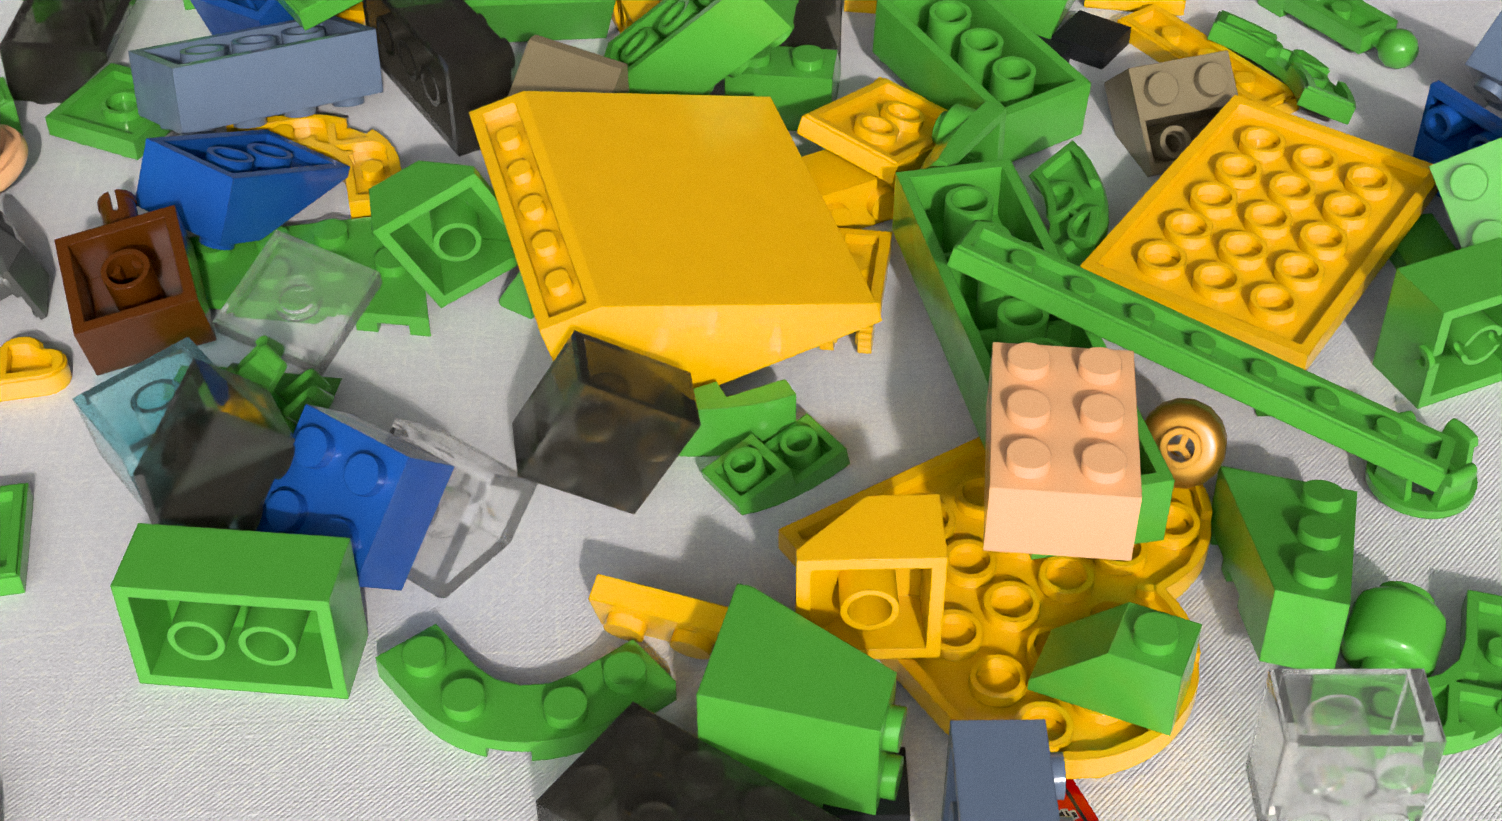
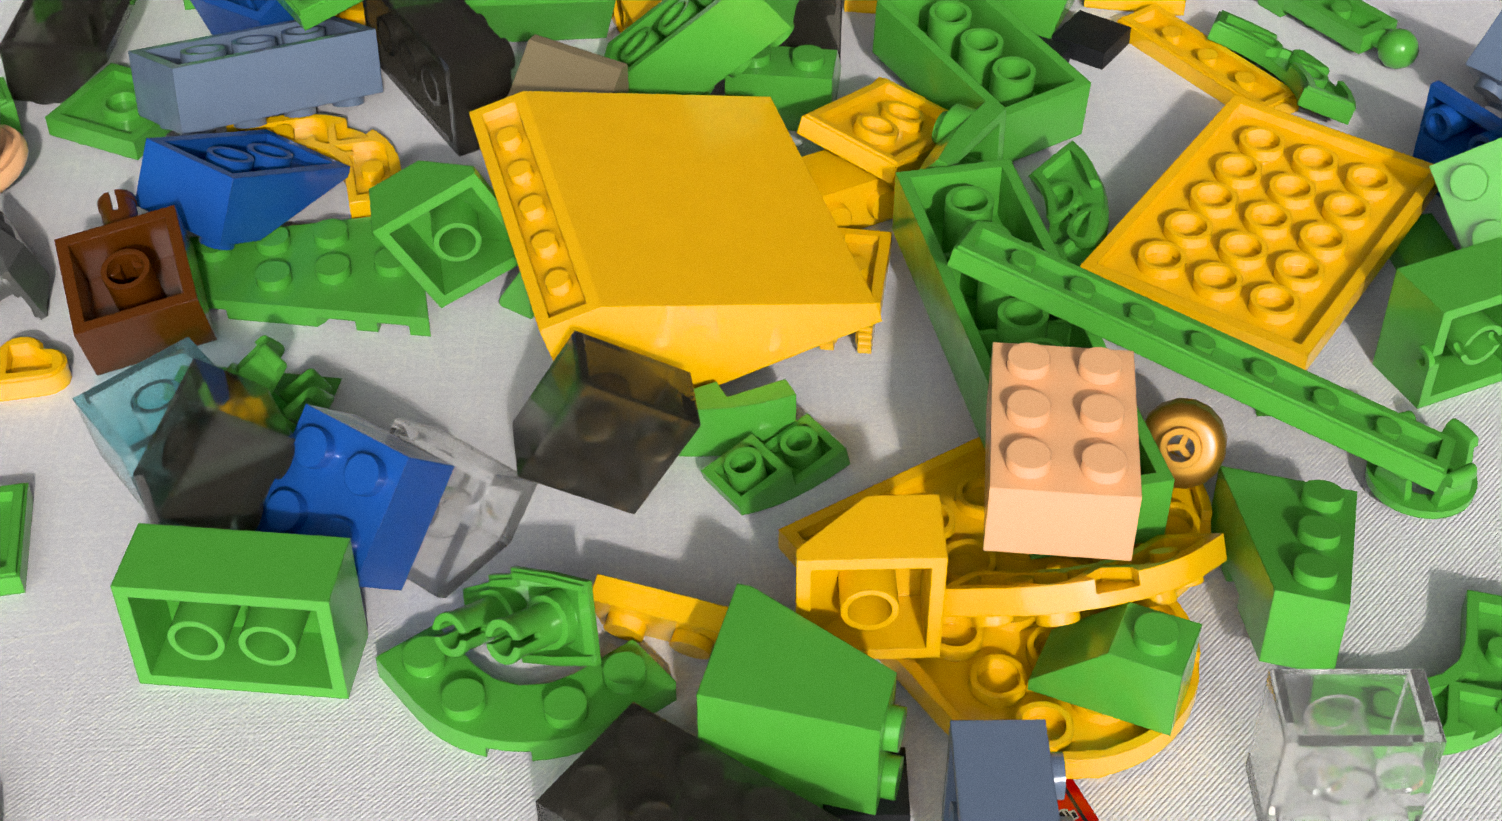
clear tile [213,229,383,376] -> none
dark tan slope [1104,50,1238,177] -> none
bright green head [1341,581,1446,680] -> none
none -> bright green connector [433,566,602,666]
none -> yellow plate [943,533,1227,627]

